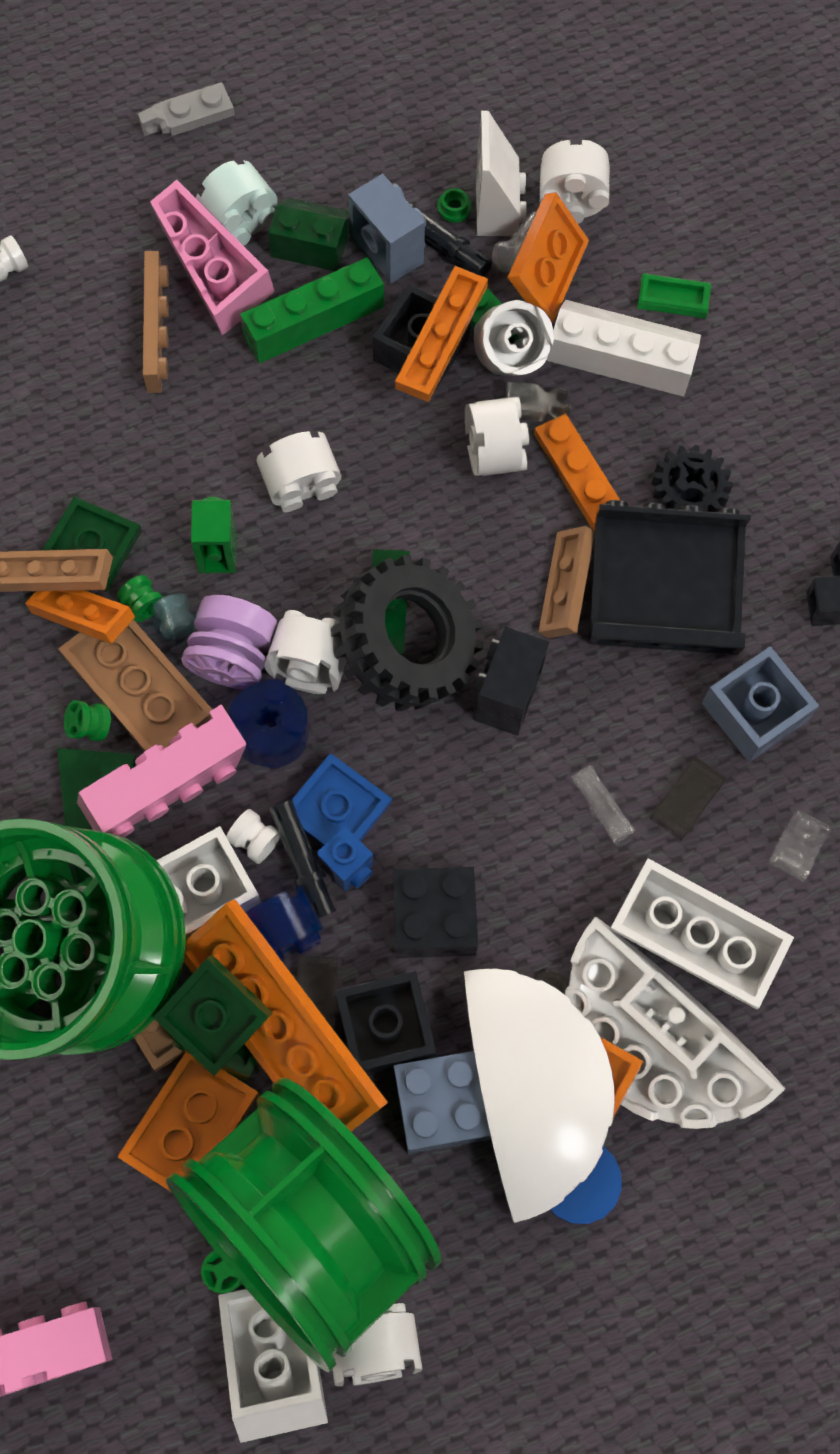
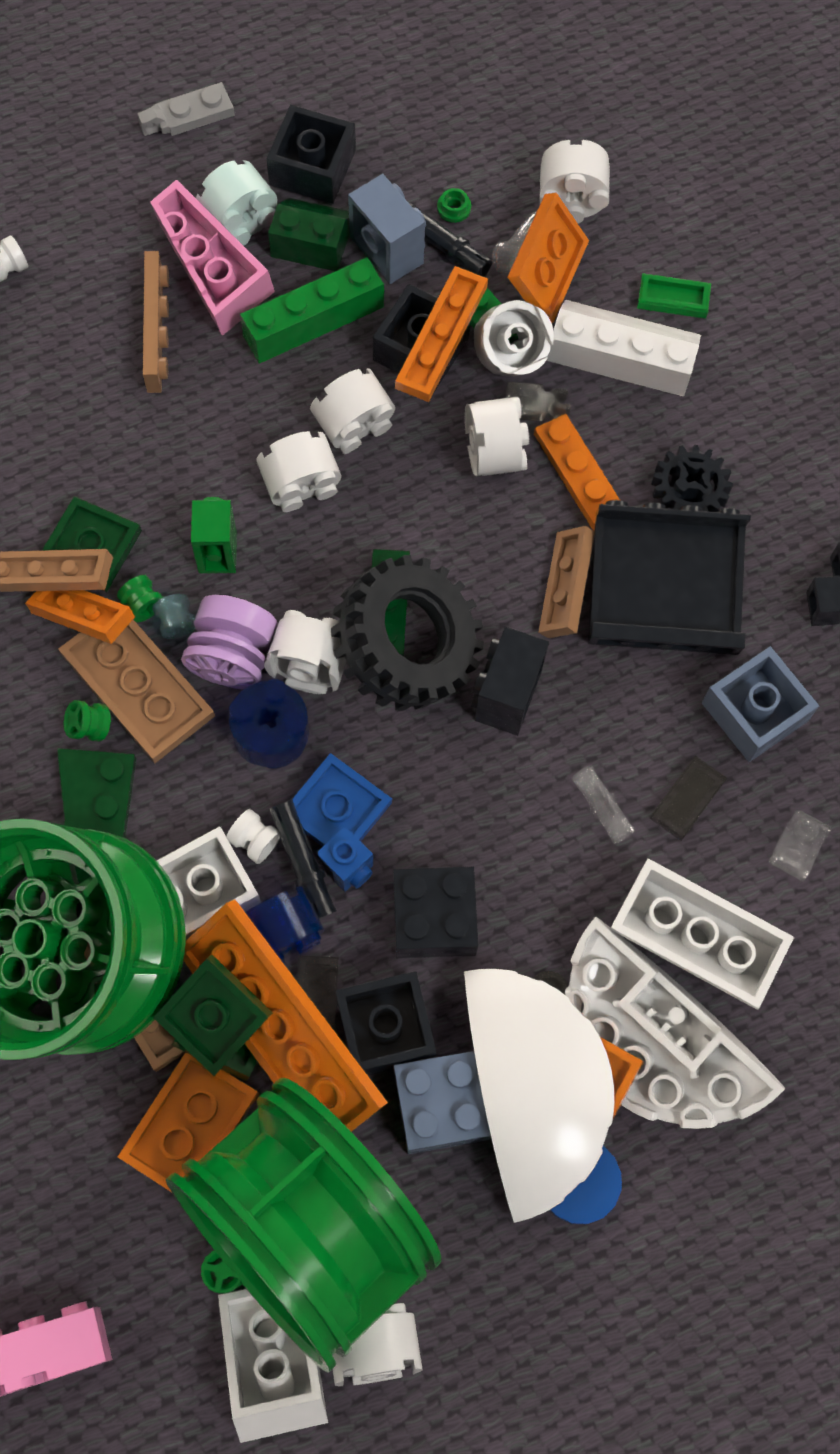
bright pink wedge [77,704,247,838] -> none
white slope [476,111,526,236] -> none
none -> black brick [266,104,356,204]
none -> white brick [310,368,395,454]

